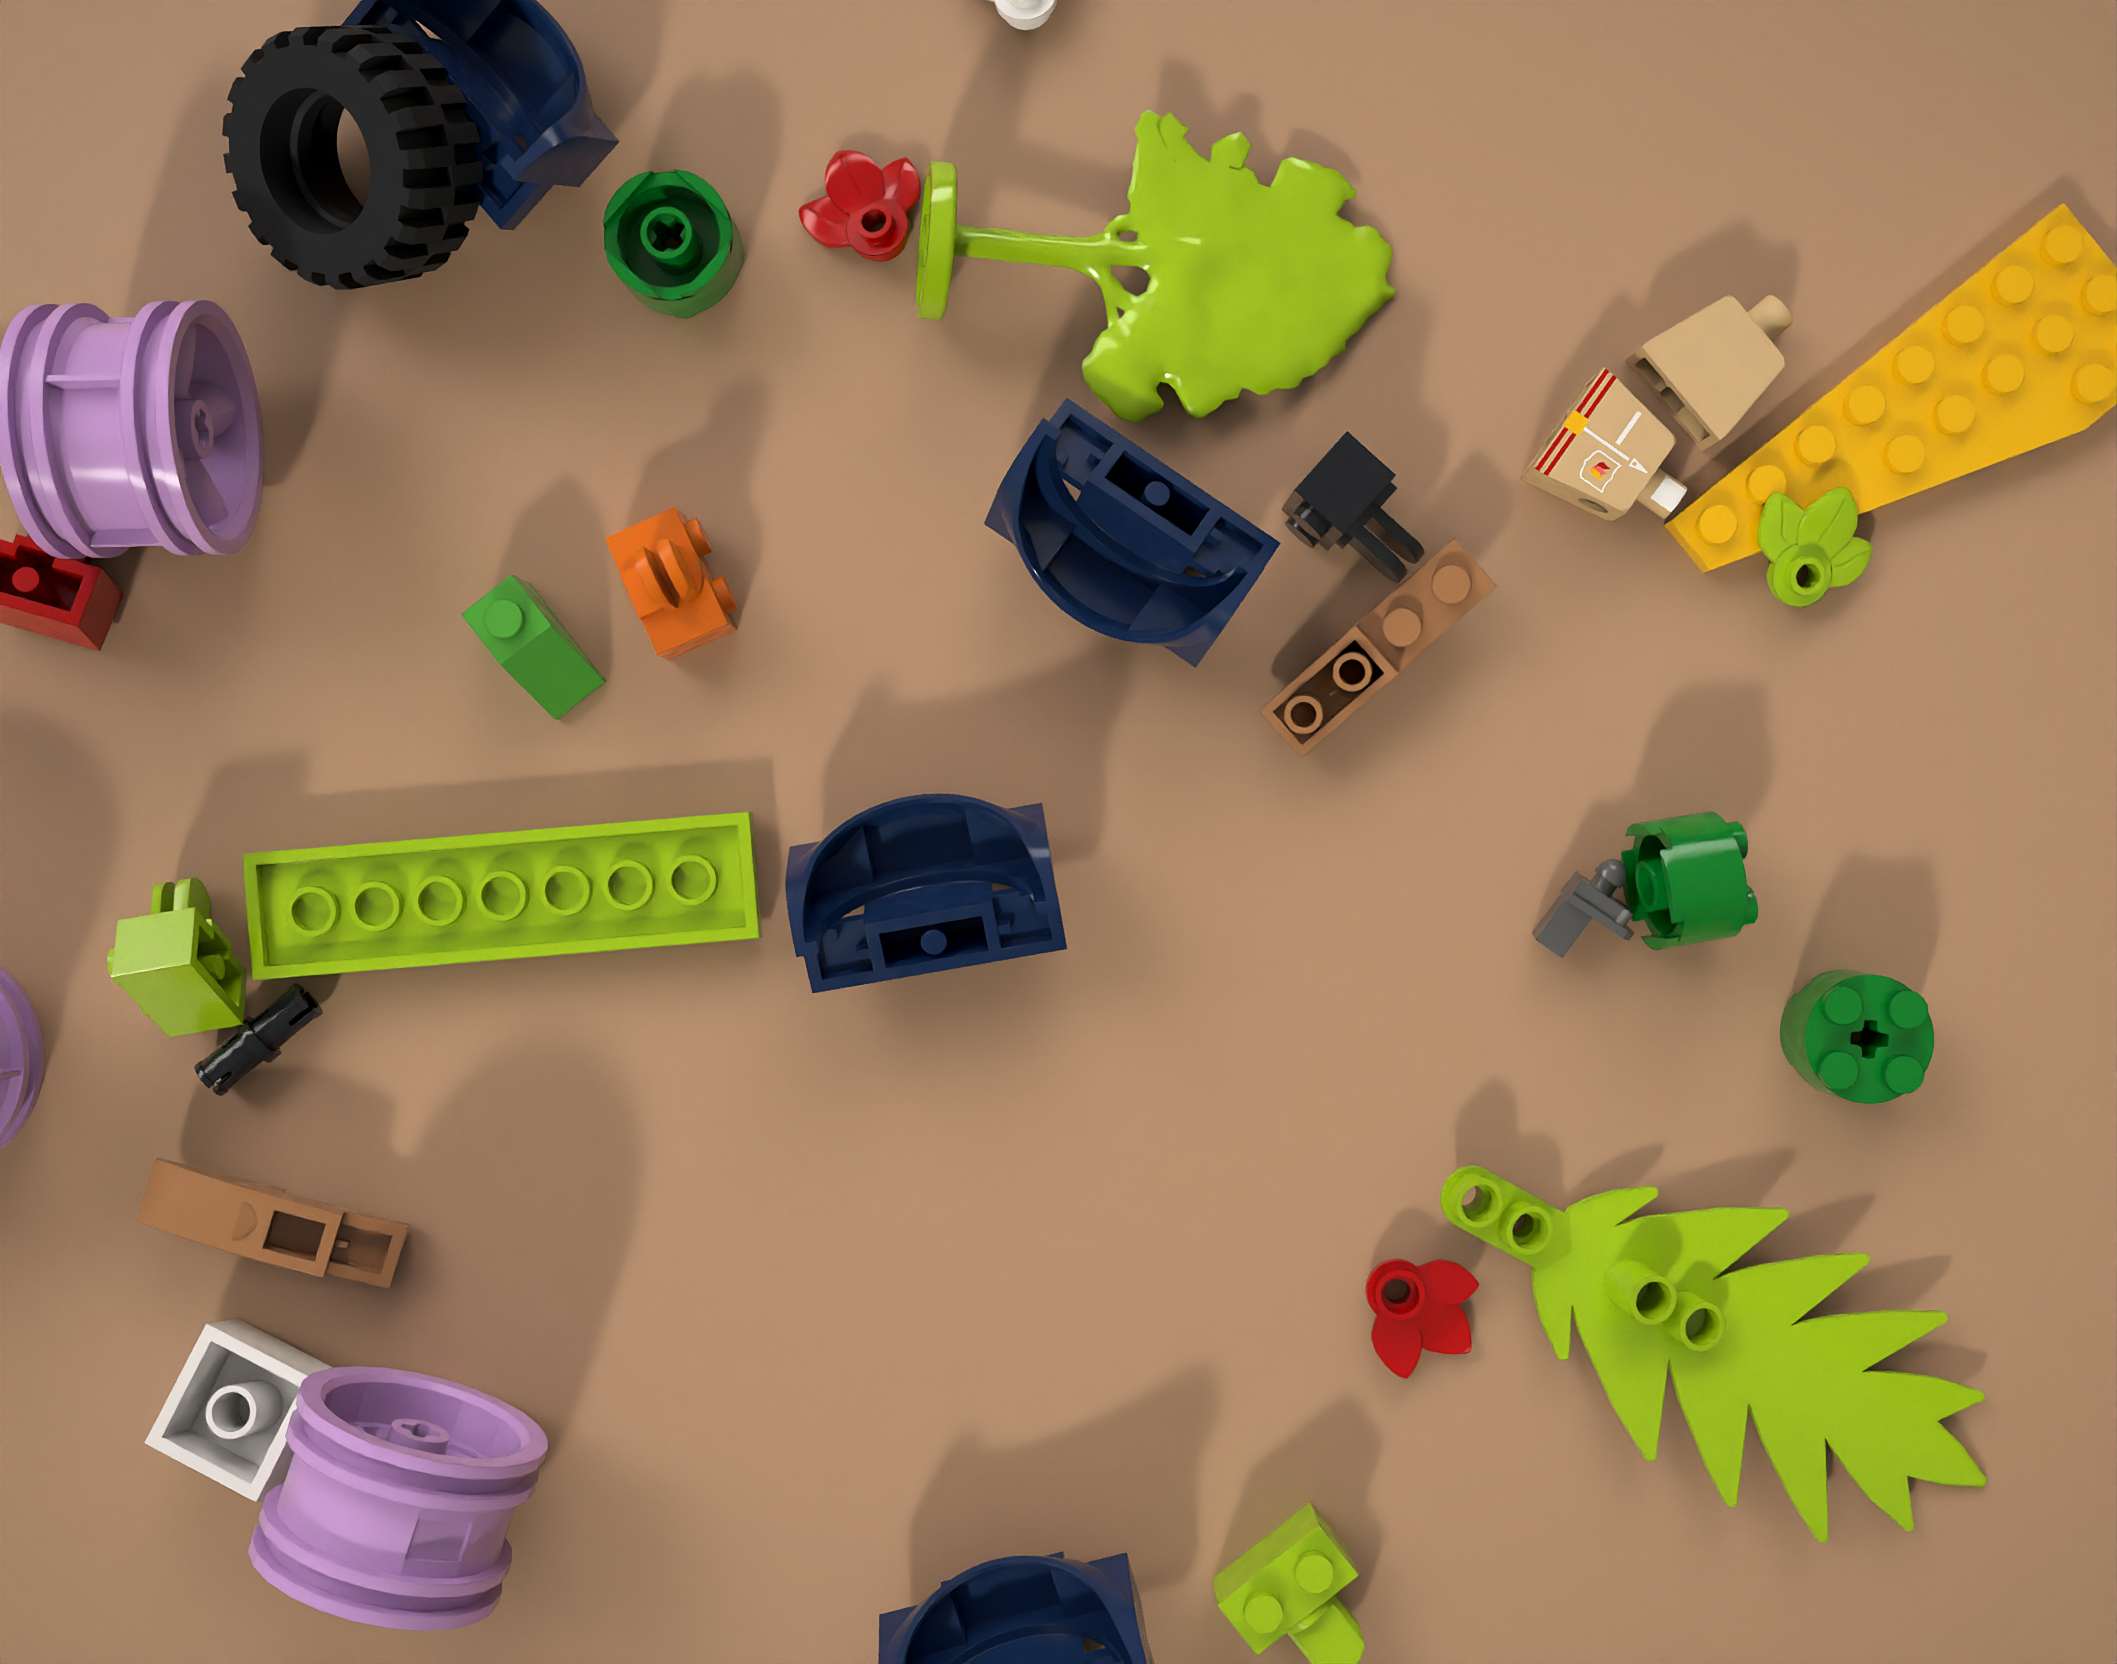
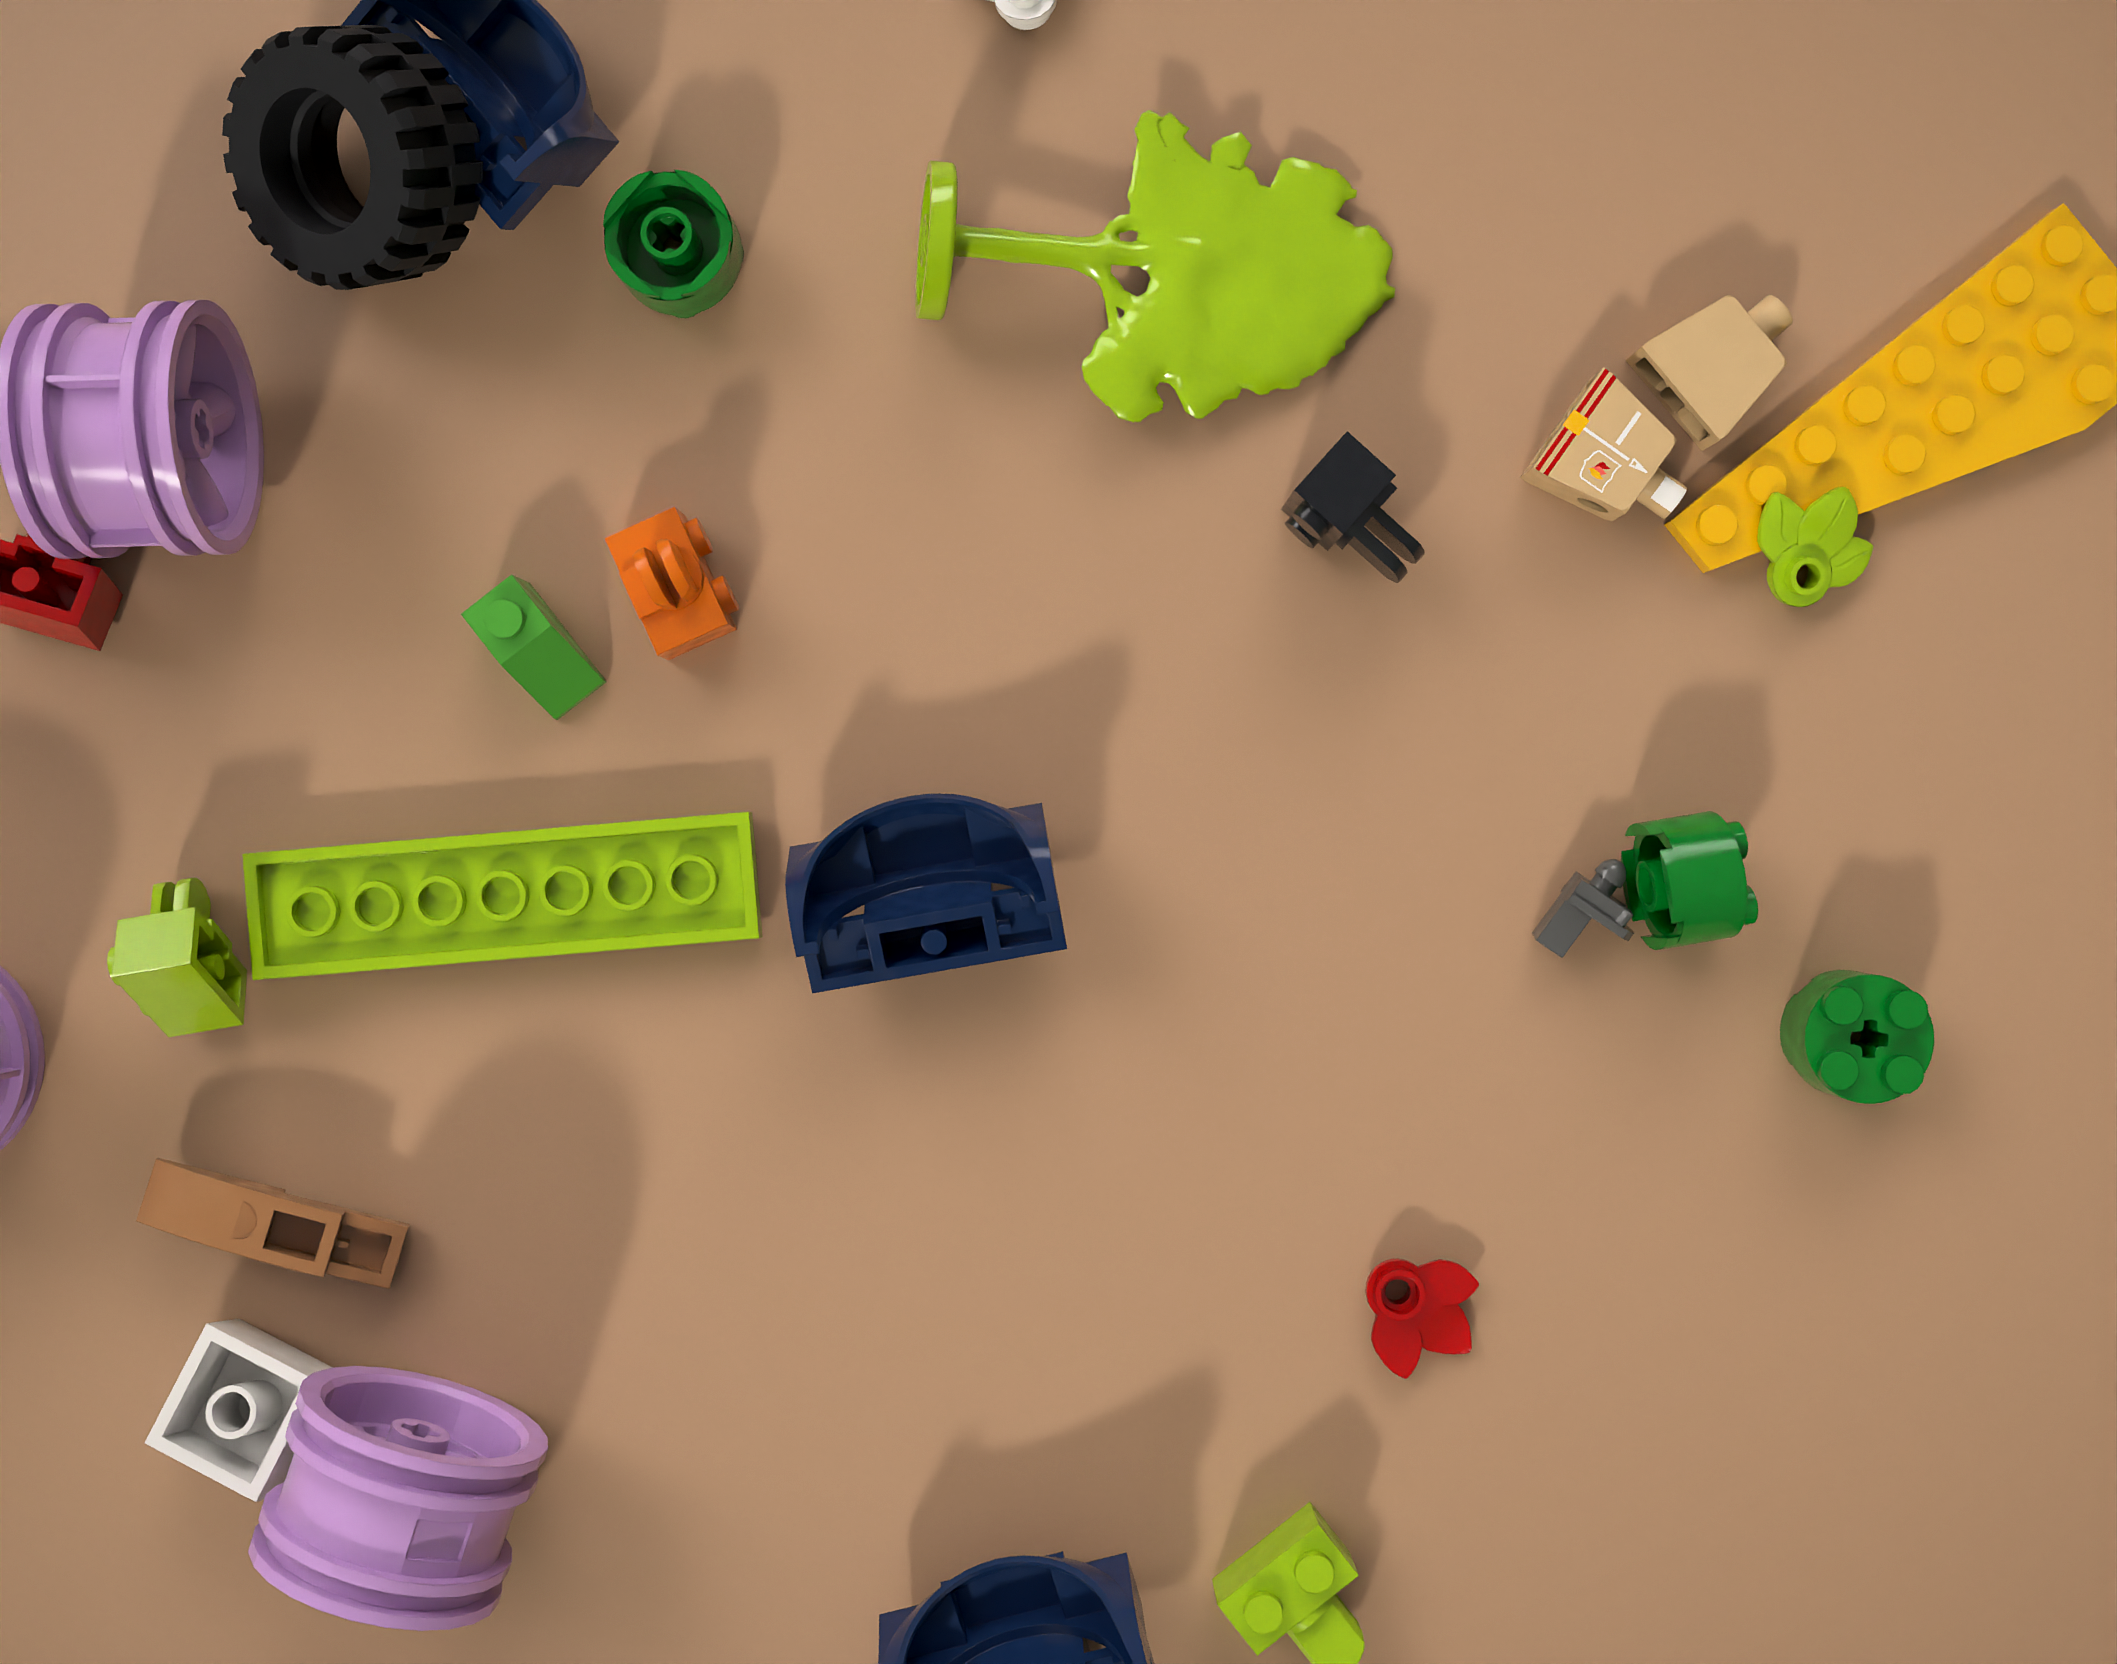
black pin [194,983,323,1096] -> none
red plate [798,150,921,262] -> none
dark blue piece [984,398,1281,668] -> none
medium nougat slope [1259,538,1497,758] -> none
lime plant [1440,1165,1987,1543] -> none

